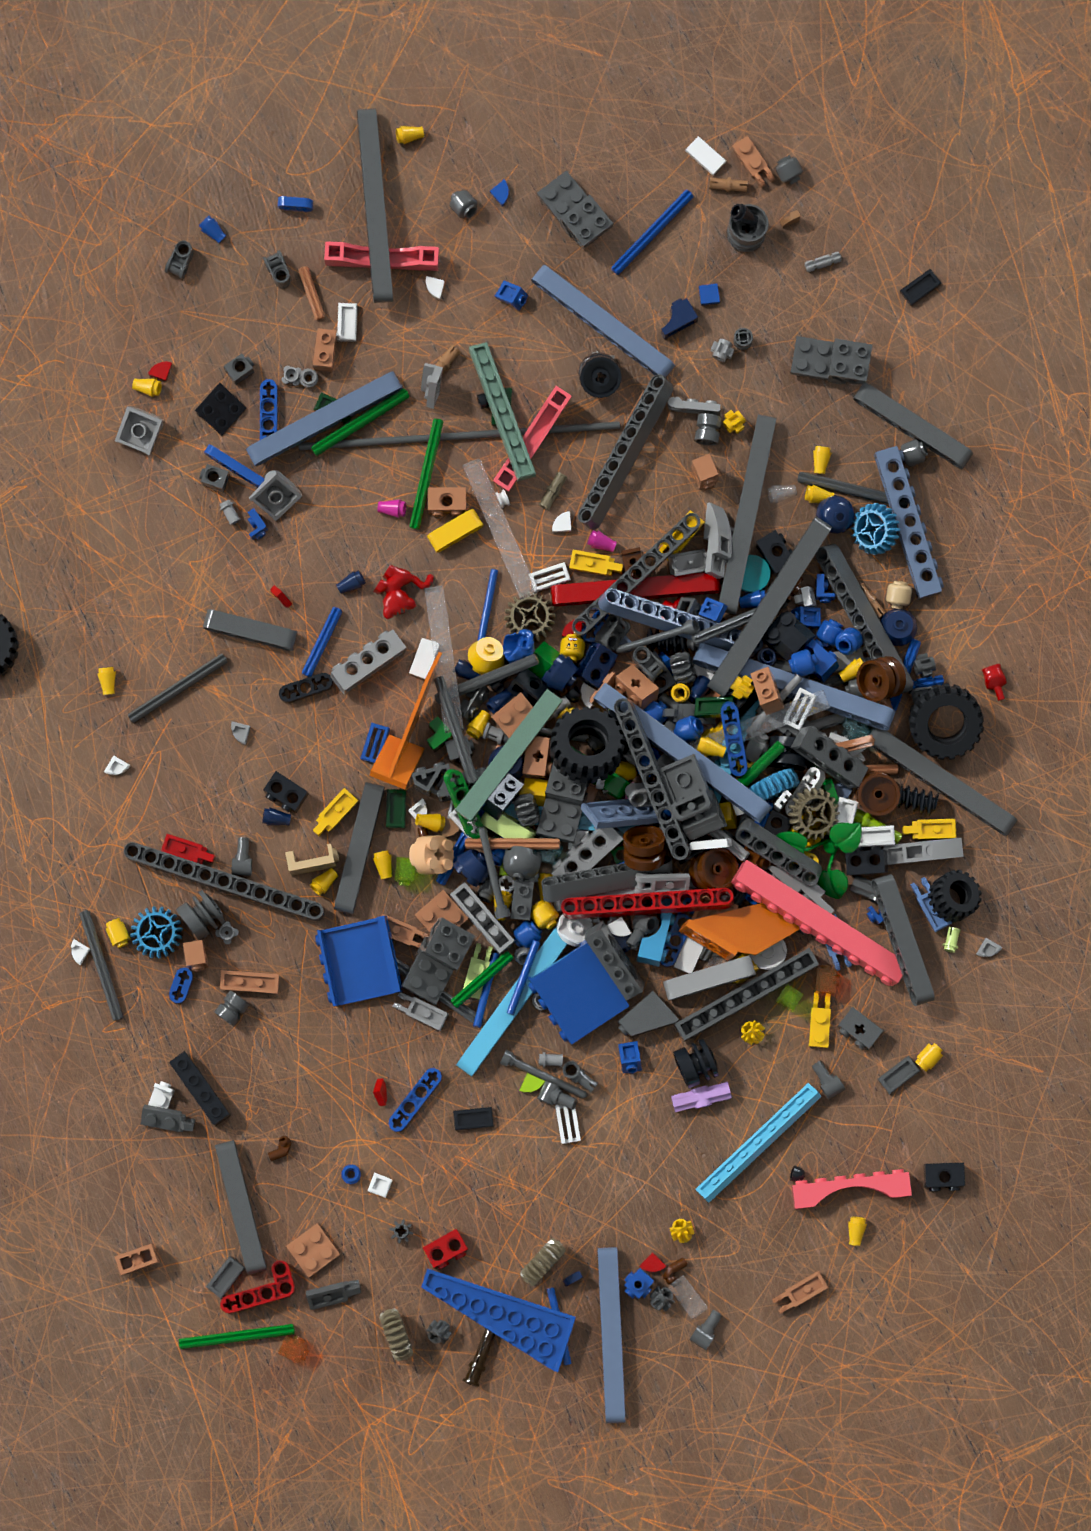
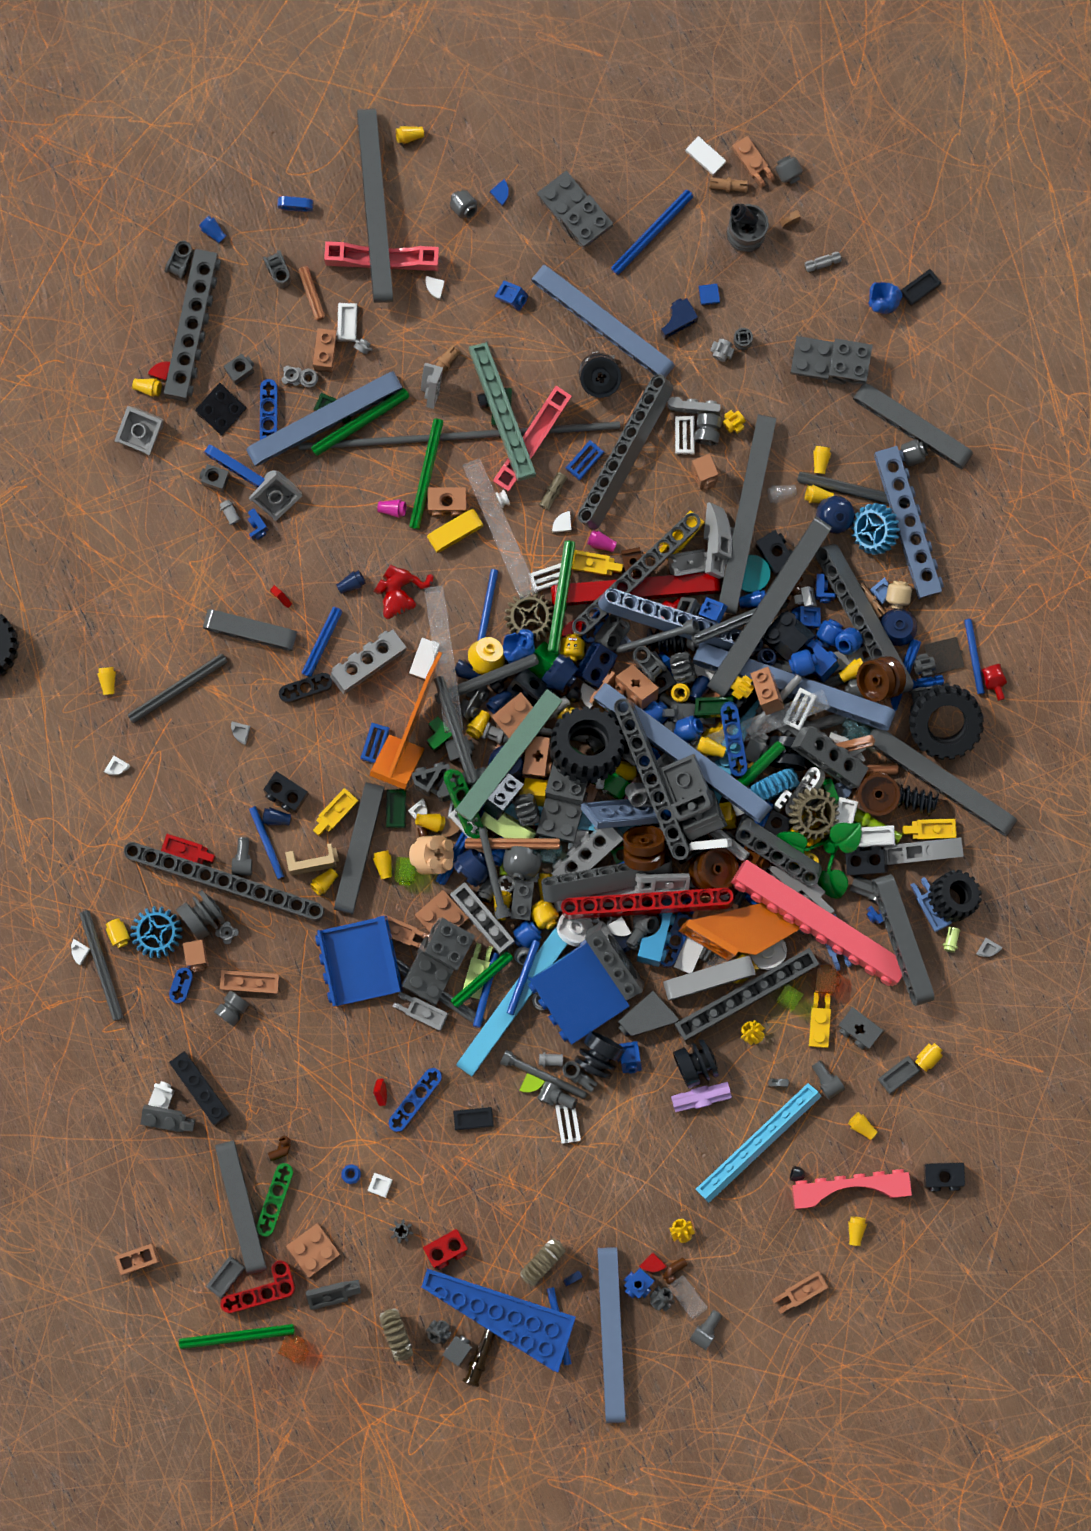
none -> dark grey brick [164,249,221,402]
none -> blue bar [249,806,285,880]
none -> green beam [257,1163,293,1237]
none -> light grey plate [354,338,373,355]
none -> dark grey brick [443,1335,472,1367]
none -> green axle [548,541,575,653]
none -> blue tile [565,440,604,481]
none -> black wheel [574,1031,625,1079]
none -> white tile [675,416,695,455]
none -> dark grey tile [768,1078,789,1088]
none -> yellow cone [848,1112,877,1140]
none -> blue hair [868,282,902,314]
none -> medium blue tile [870,577,888,604]
none -> clear smoke piece [924,637,965,675]
none -> blue bar [964,619,985,695]

